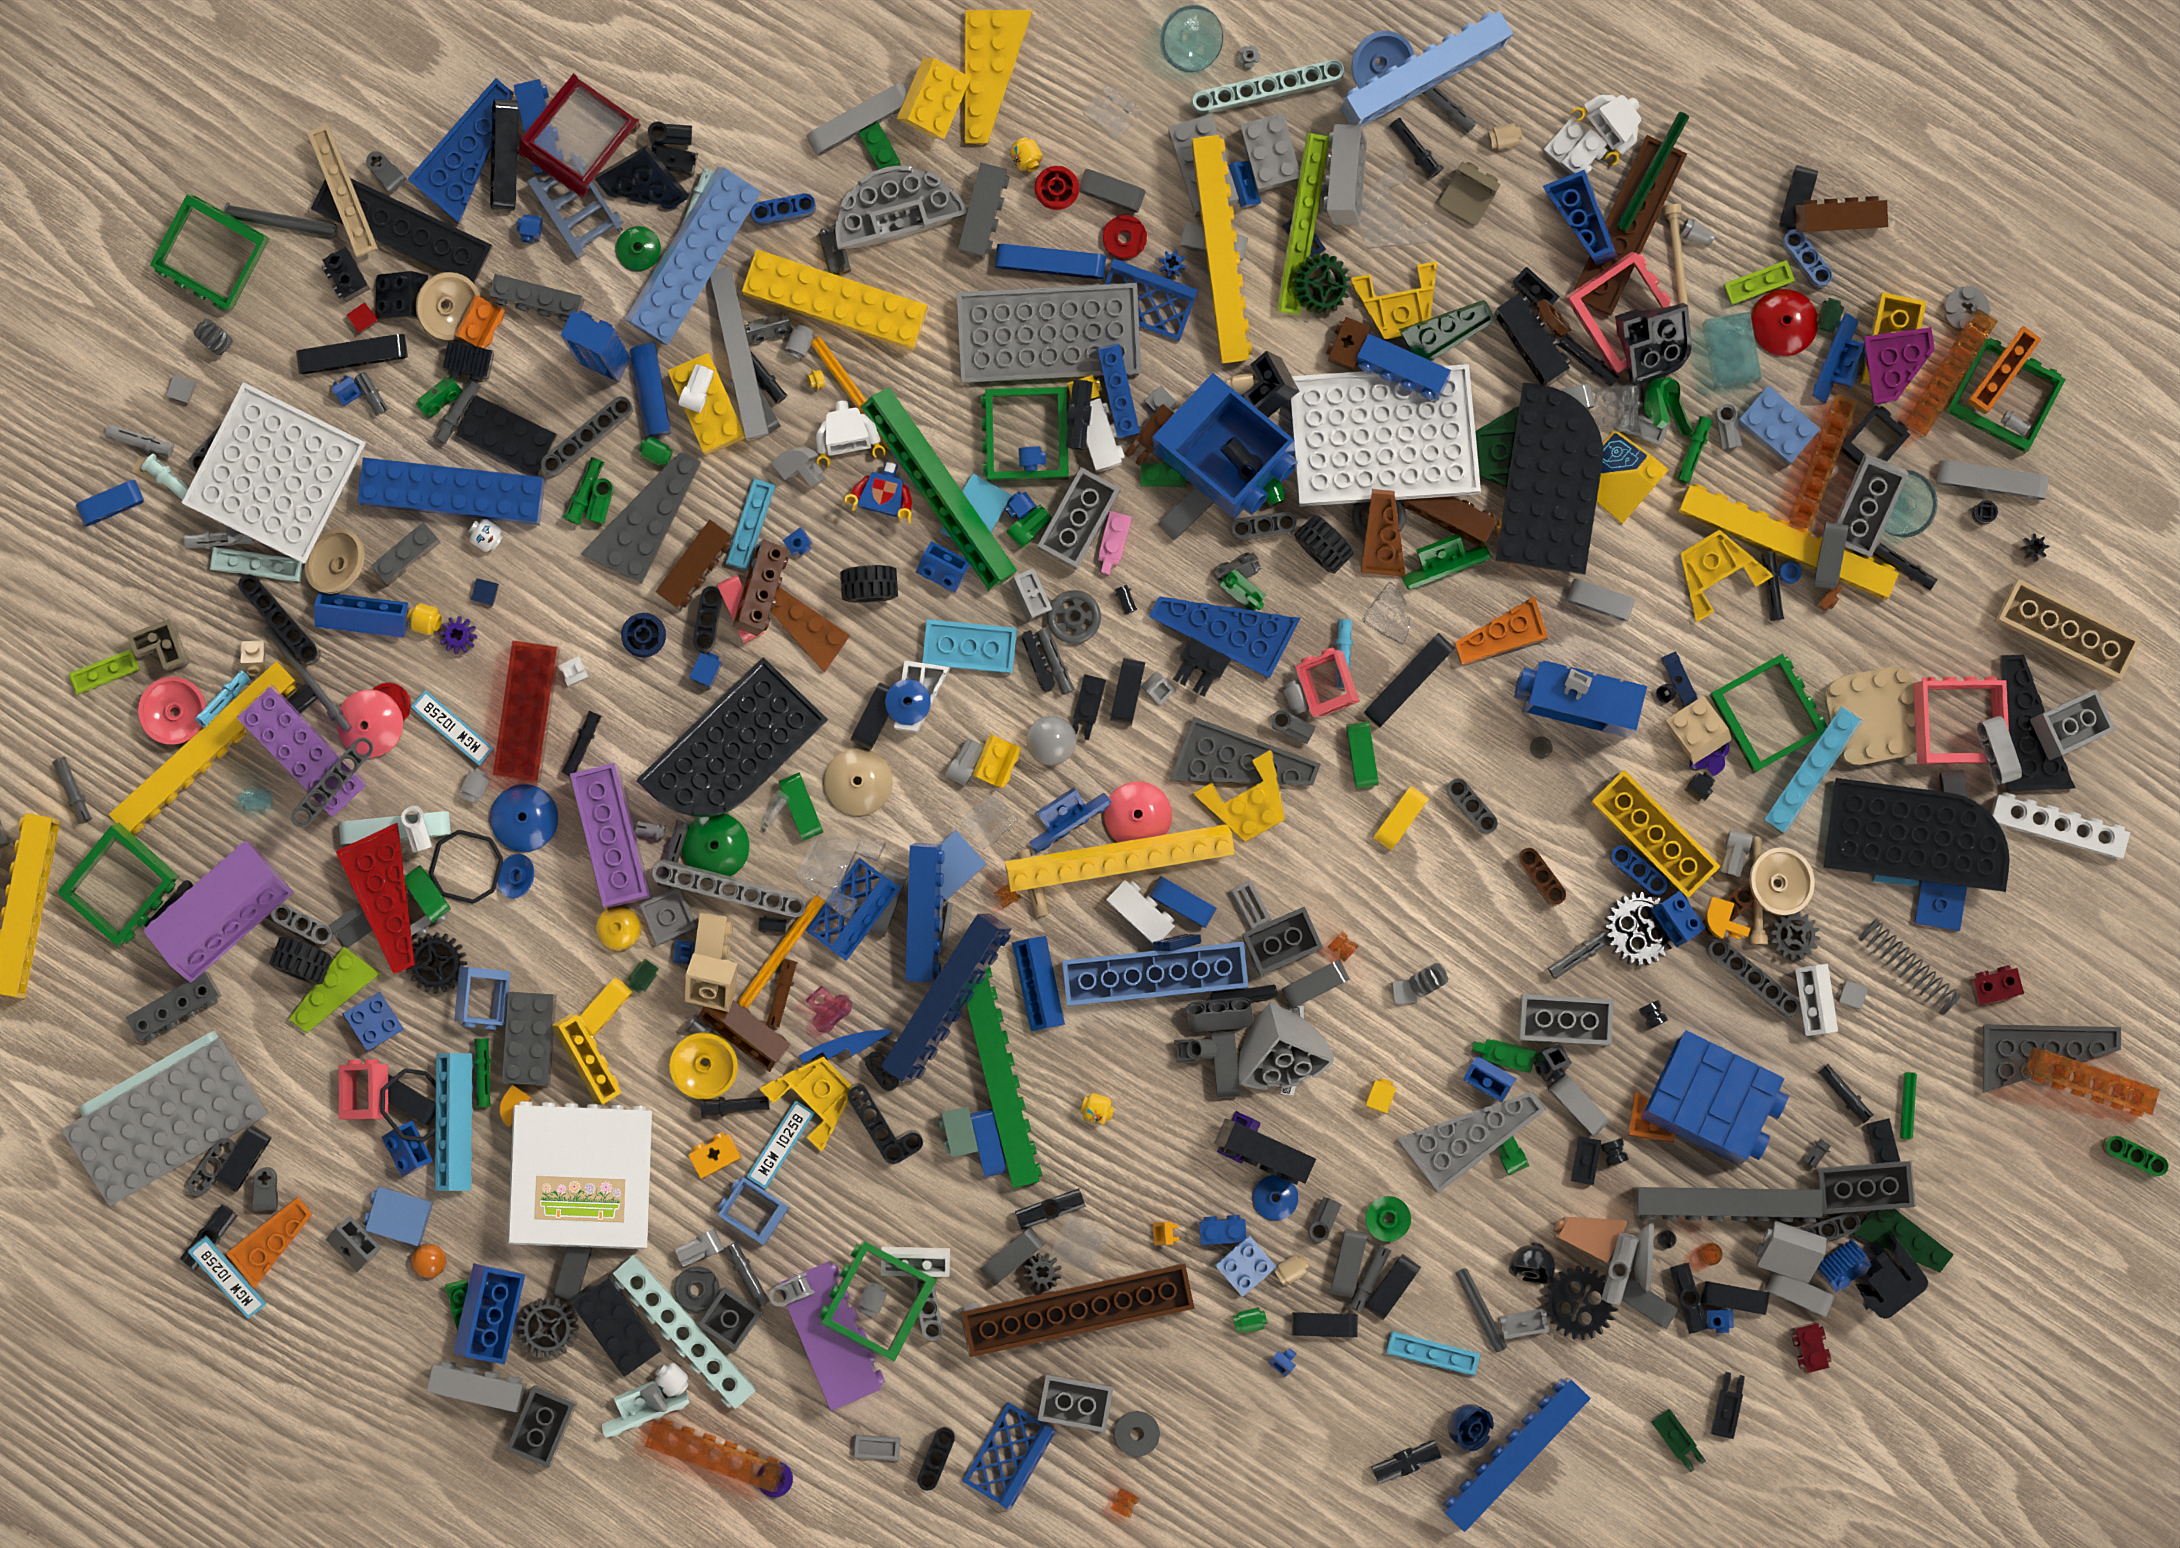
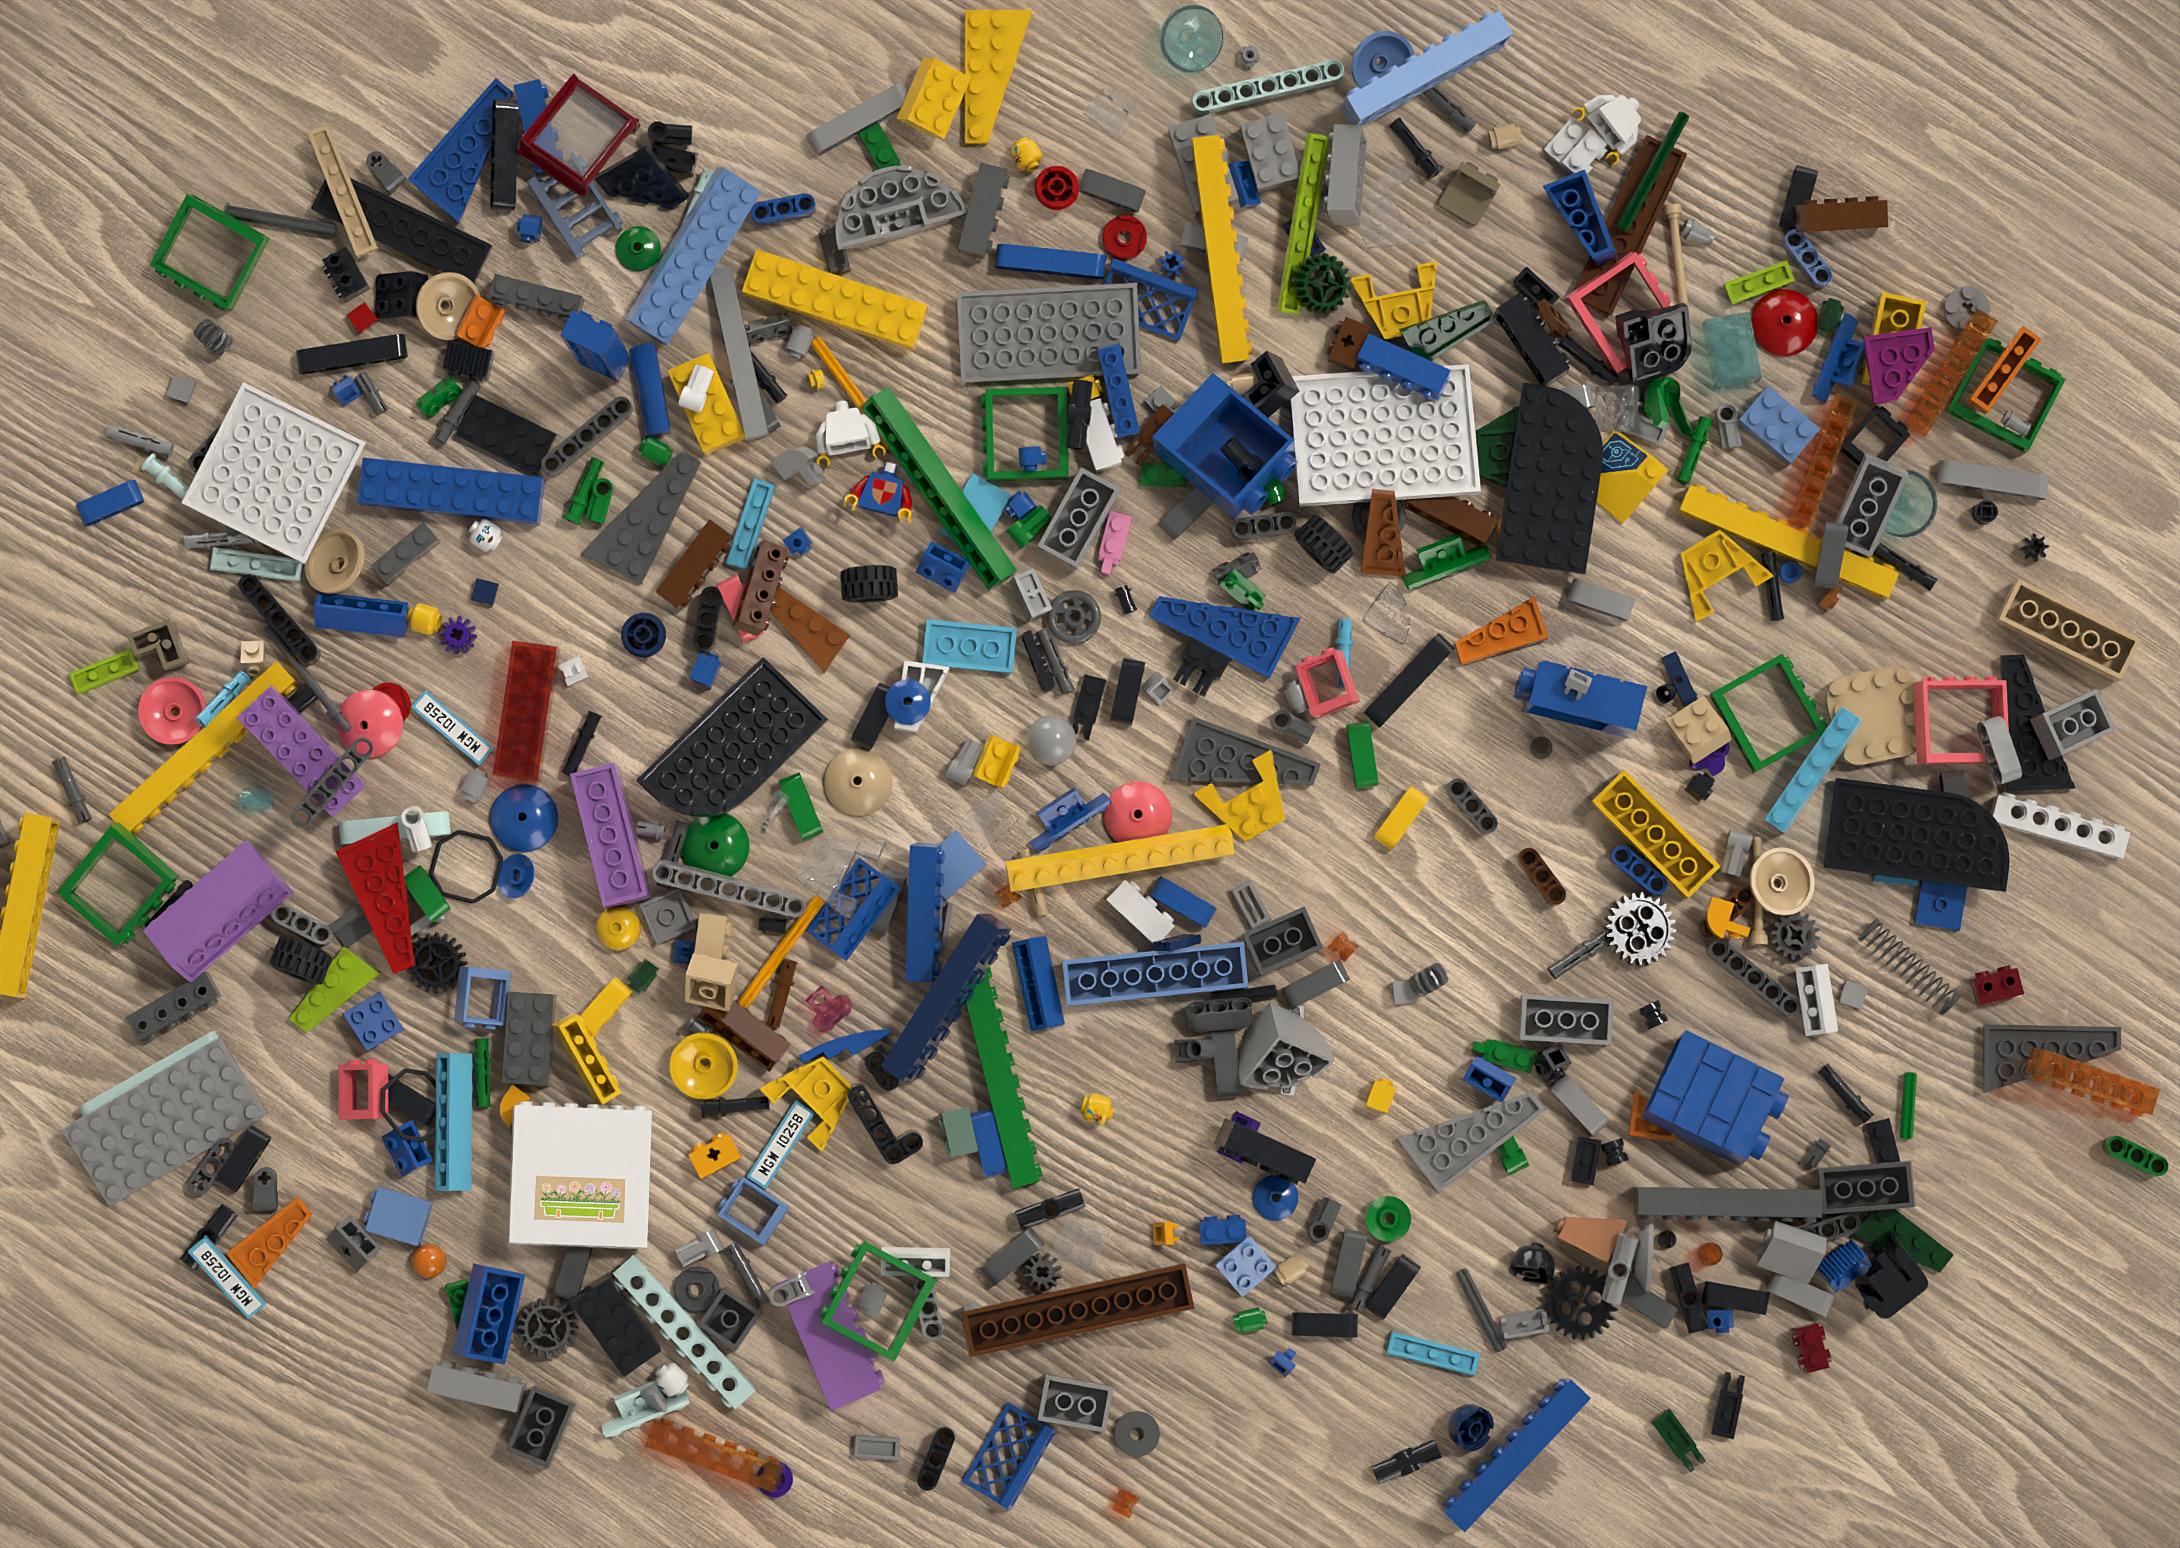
blue brick [1651,891,1706,948] -> none

